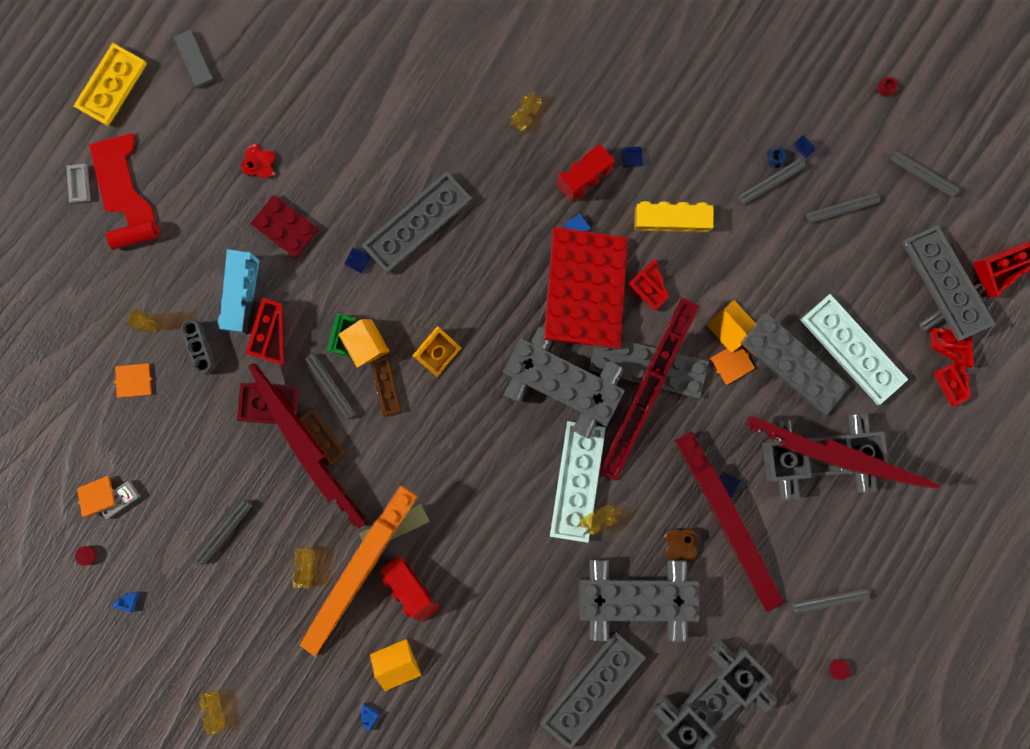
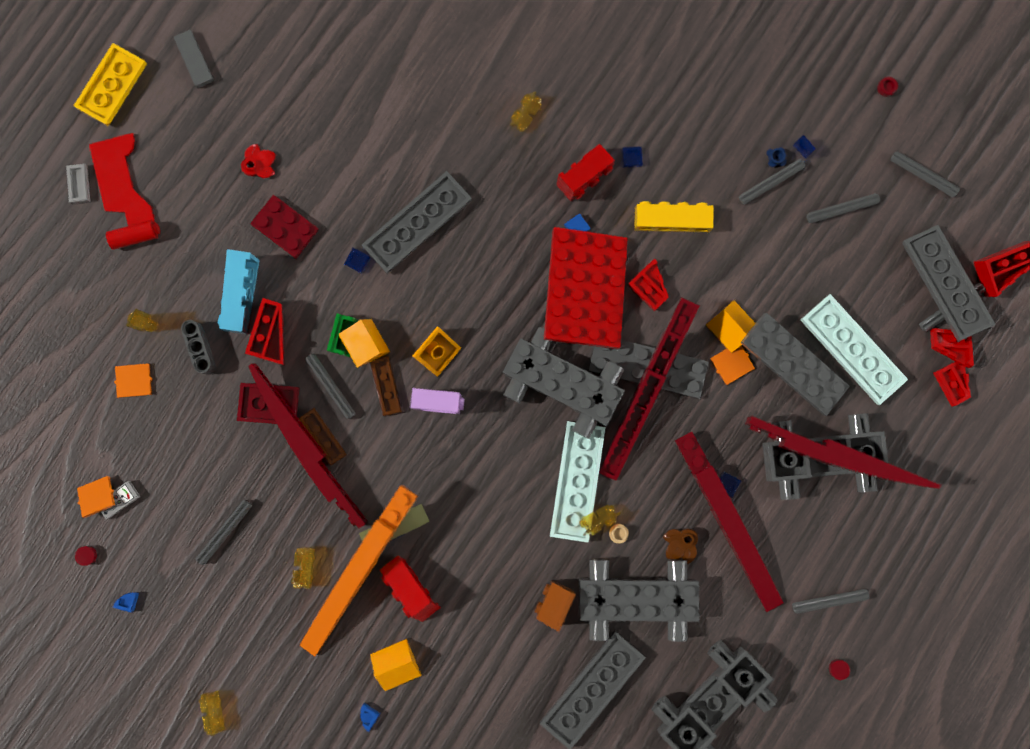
none -> lavender window [411,388,465,414]
none -> dark orange slope [534,580,575,632]
none -> tan plate [609,524,629,544]

